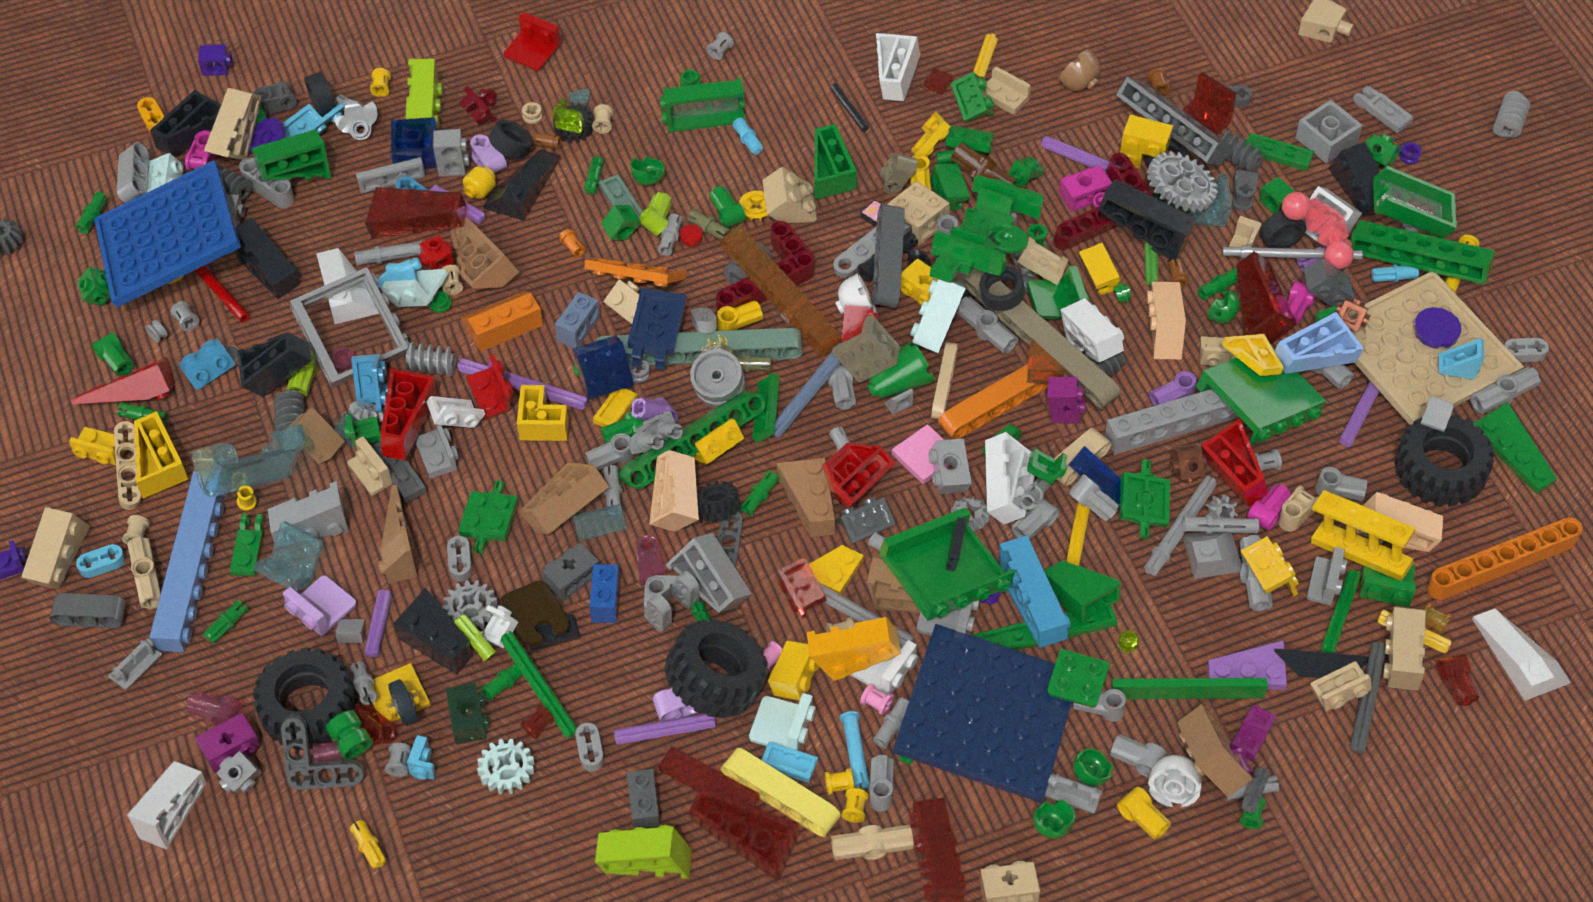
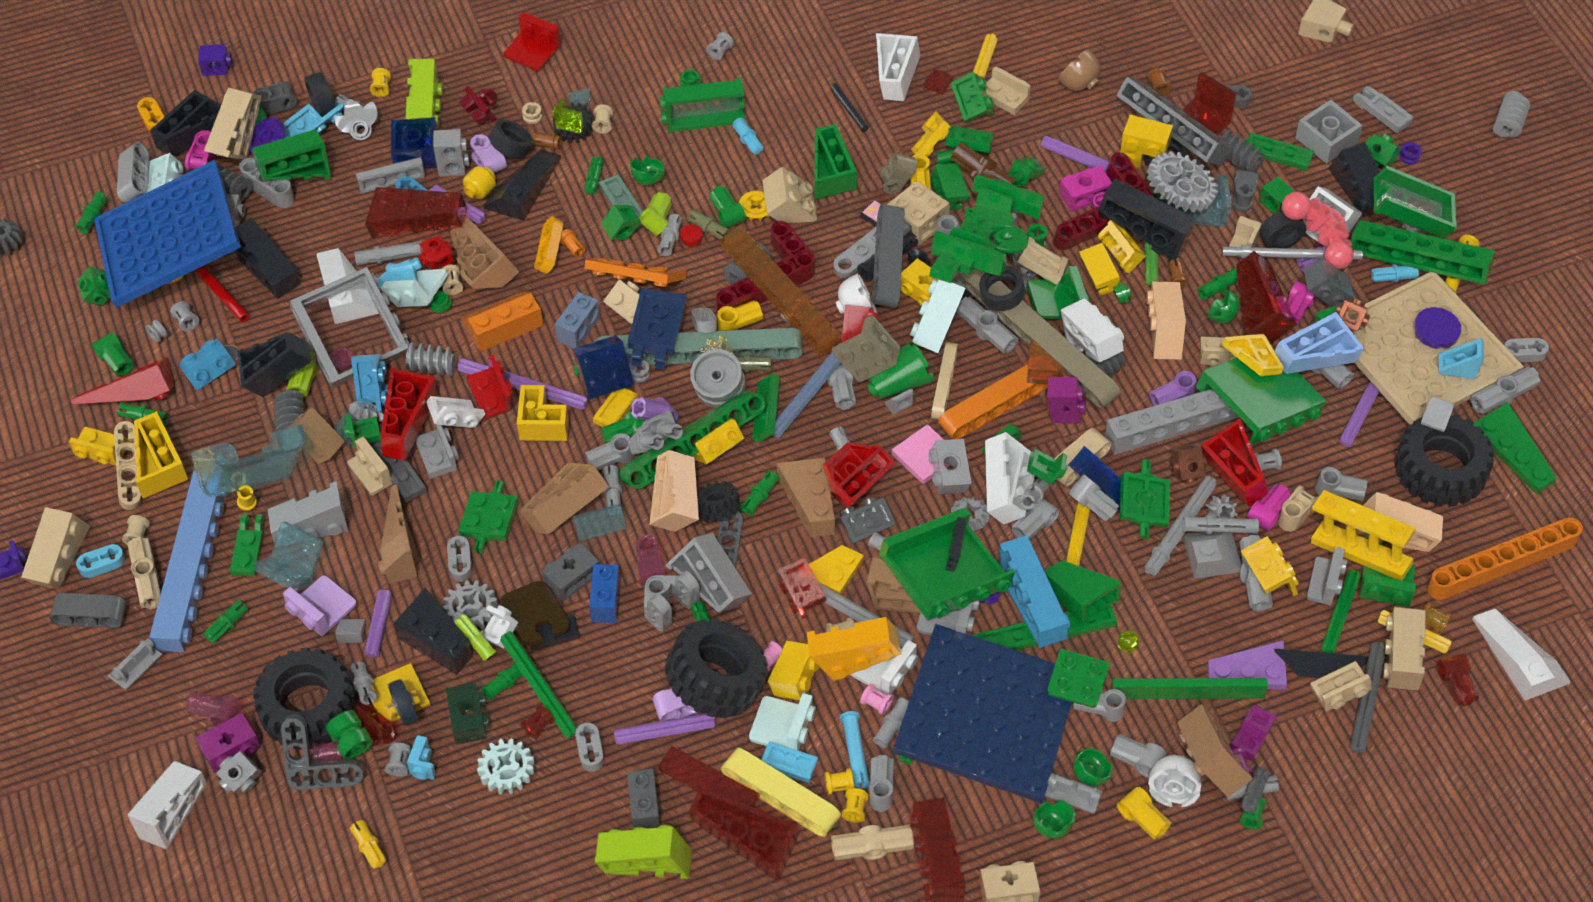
none -> light orange beam [534,216,563,274]
none -> yellow hinge [1098,220,1146,273]

